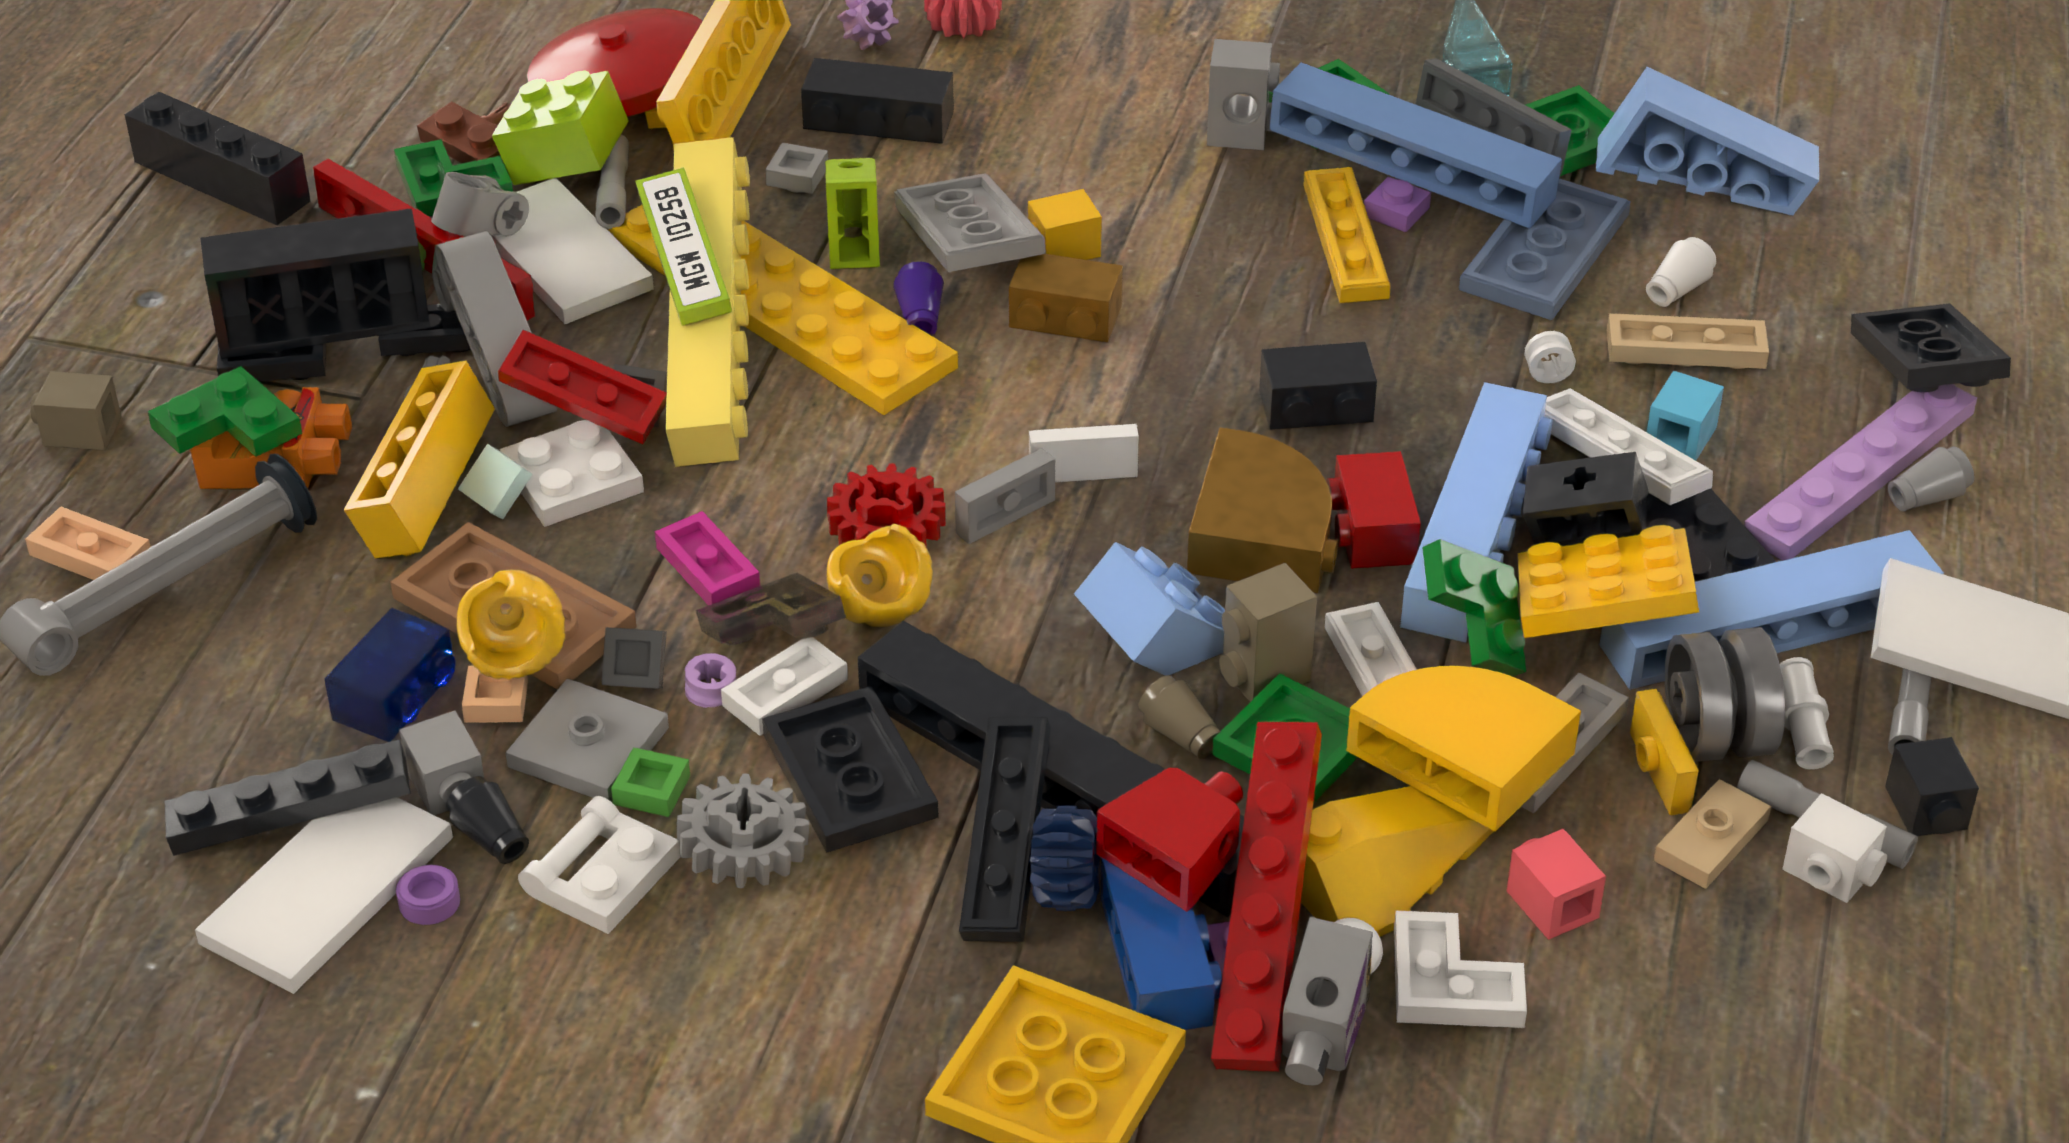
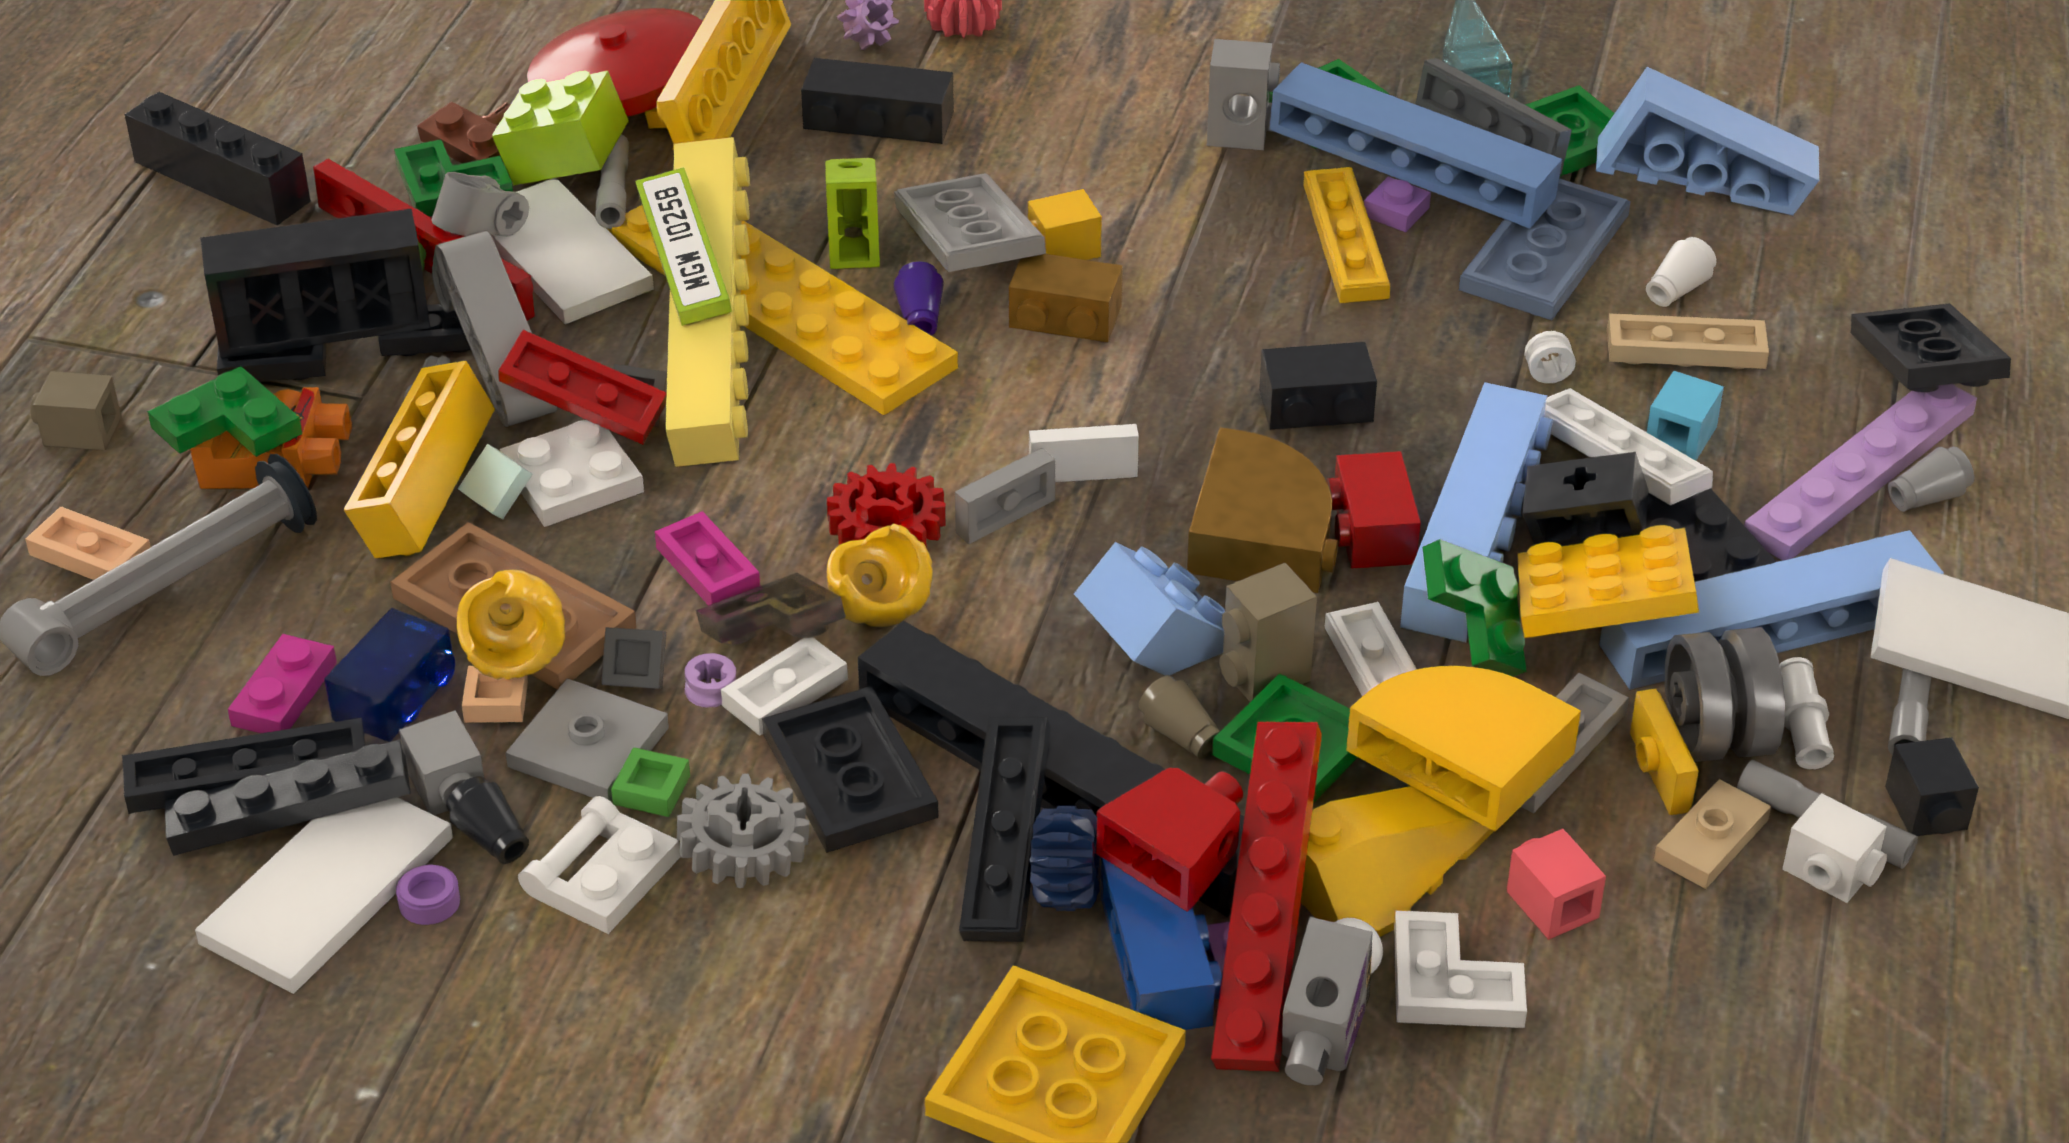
light grey plate [766,143,828,194] -> none
none -> black plate [122,718,366,814]
none -> dark pink plate [227,634,337,733]

